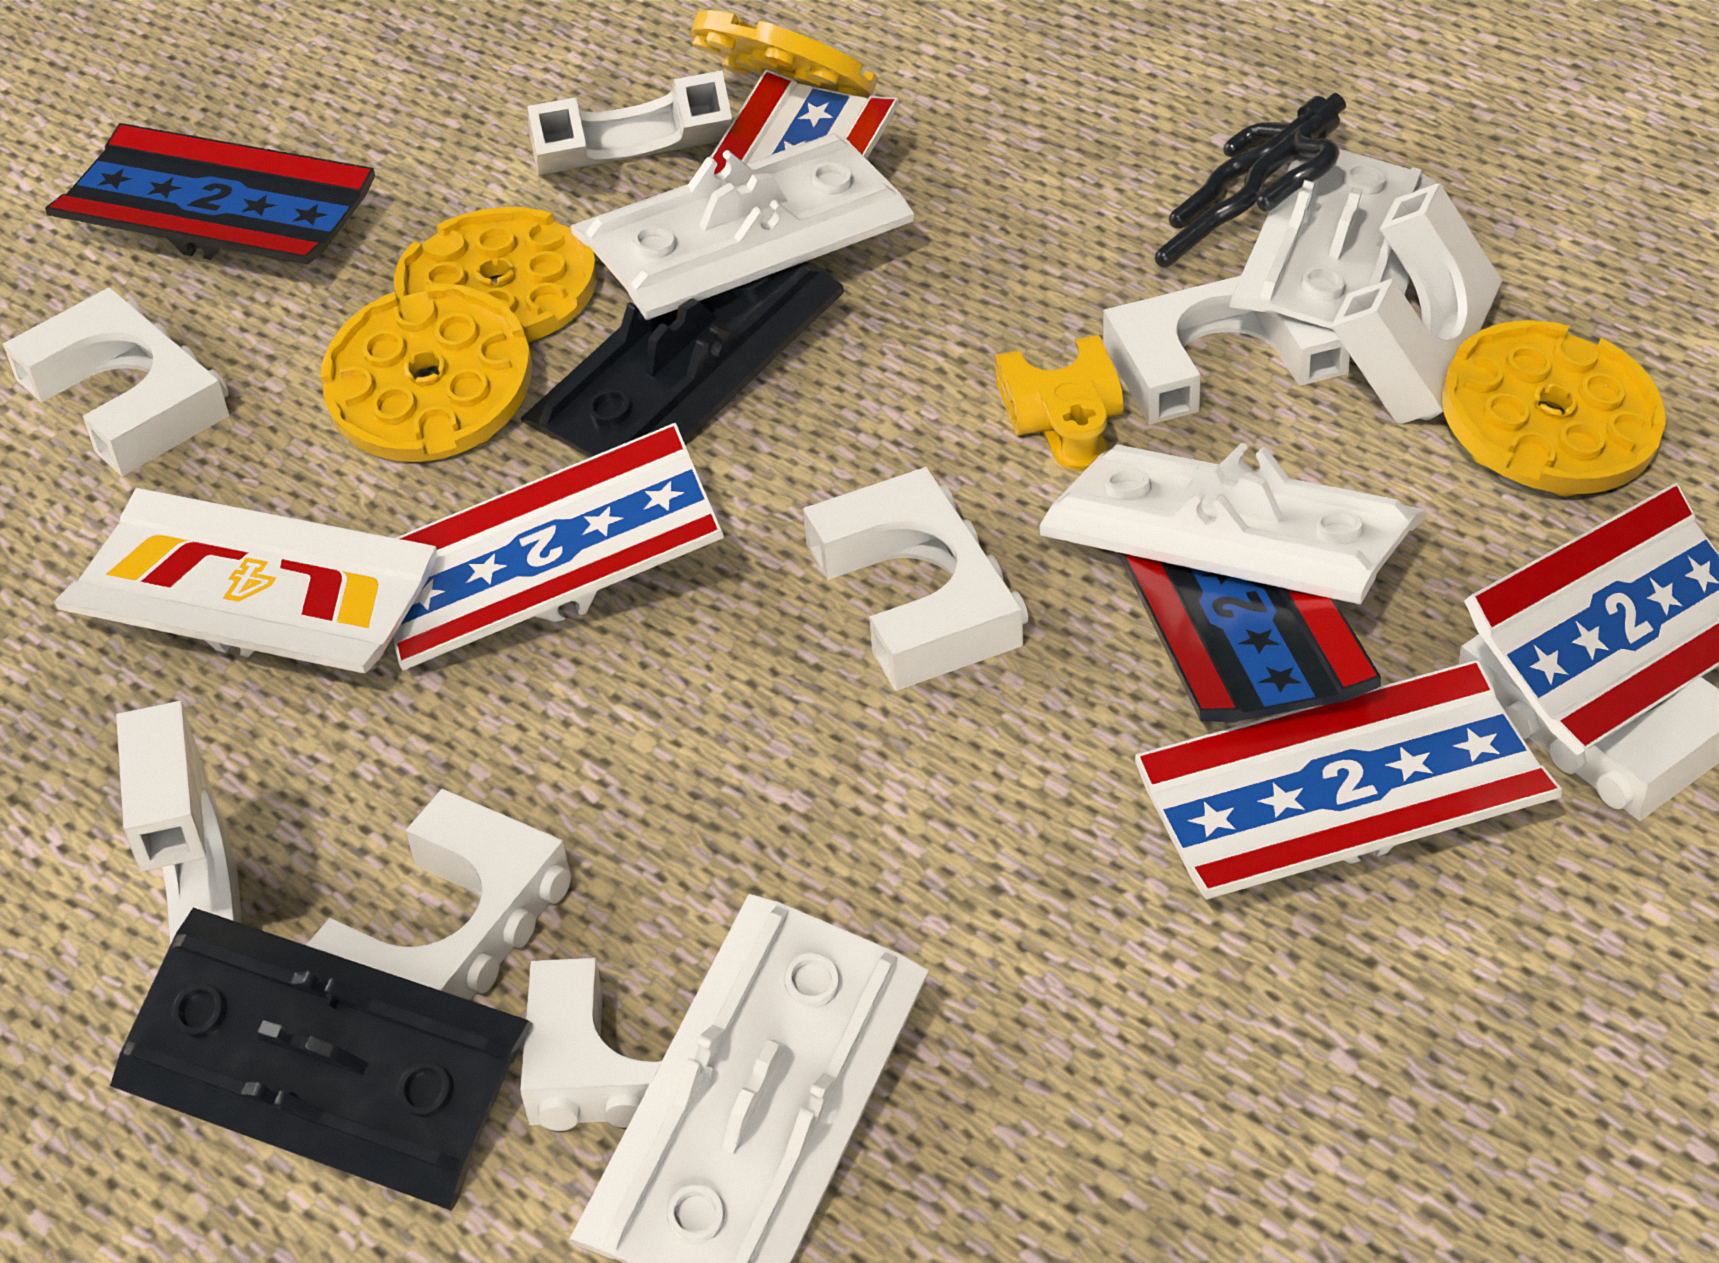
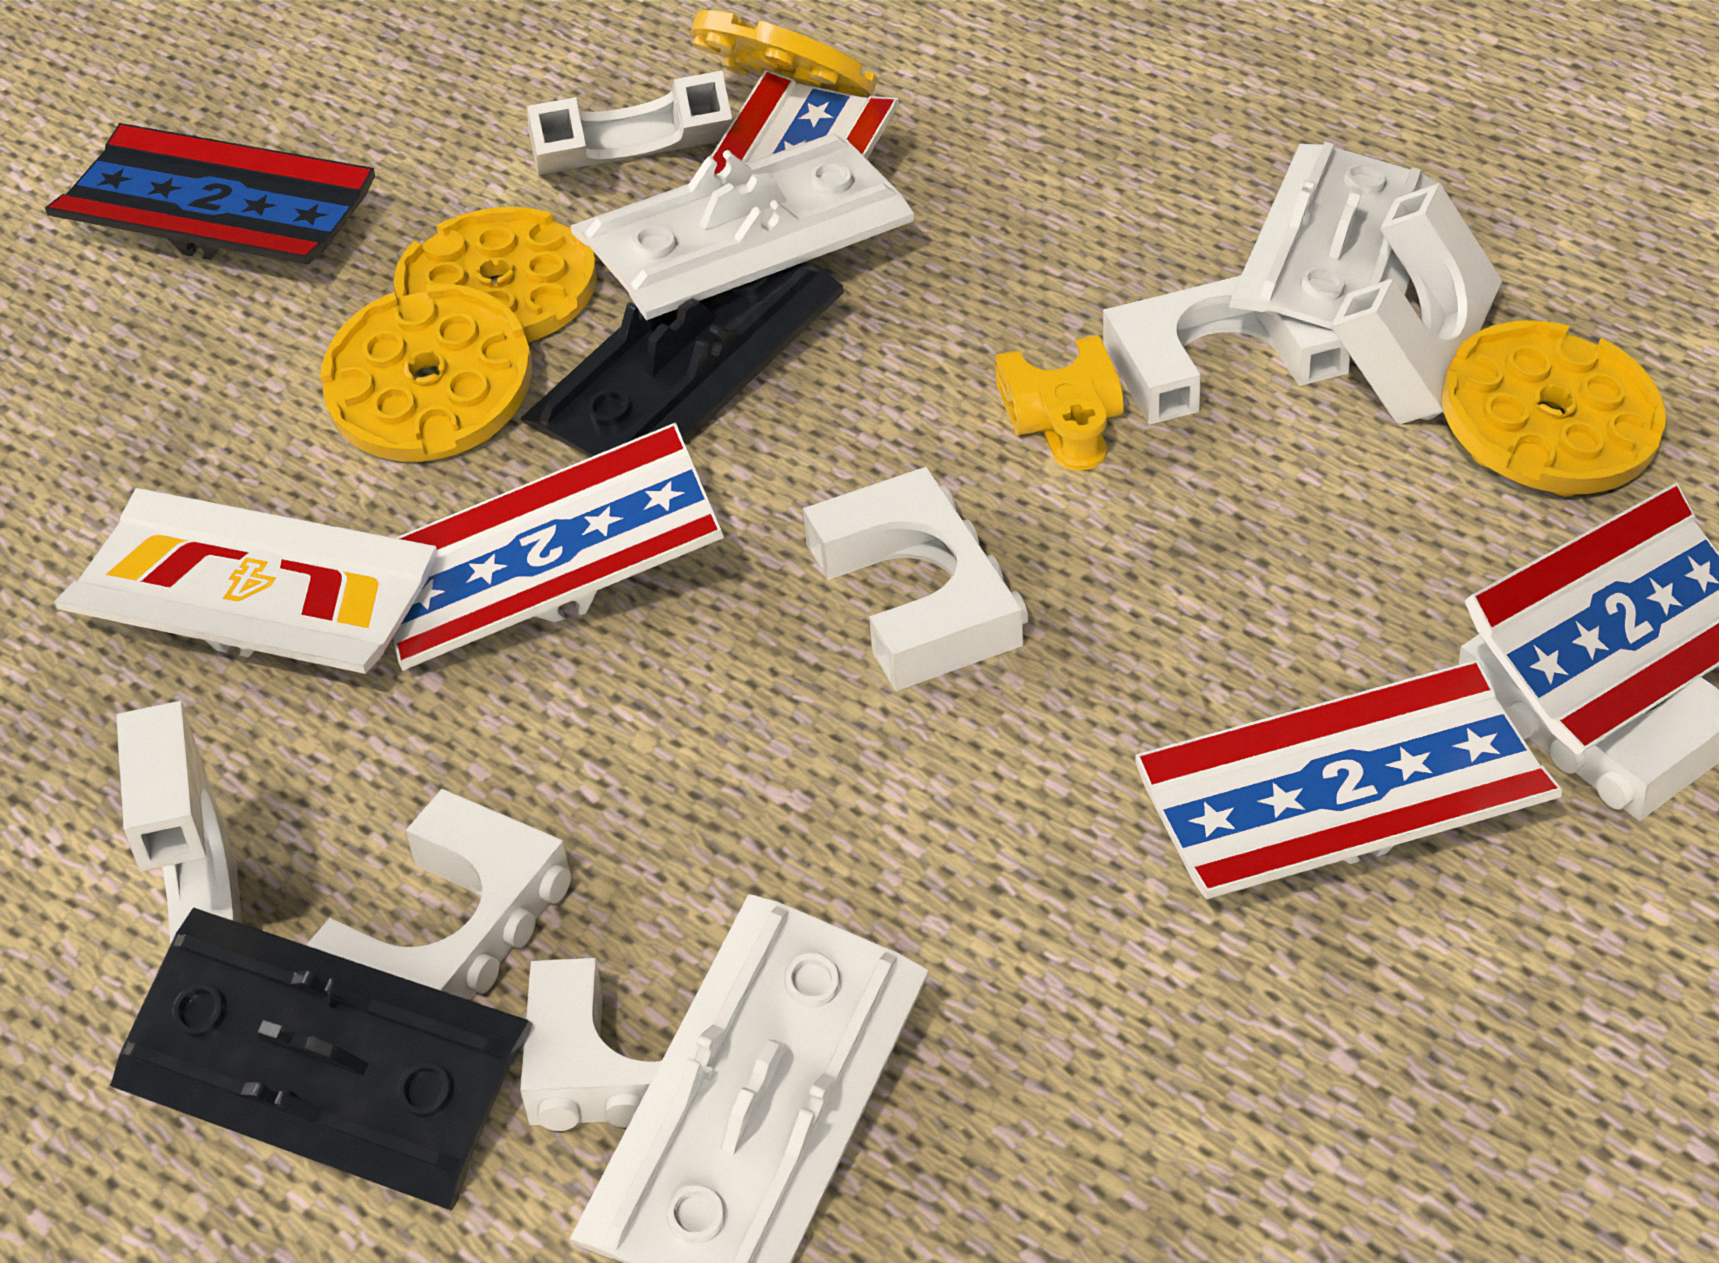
white arch [3,287,229,477] -> none
white hinge [1040,443,1426,605] -> none
hinge [1117,552,1381,724] -> none
black plant [1155,93,1346,268] -> none

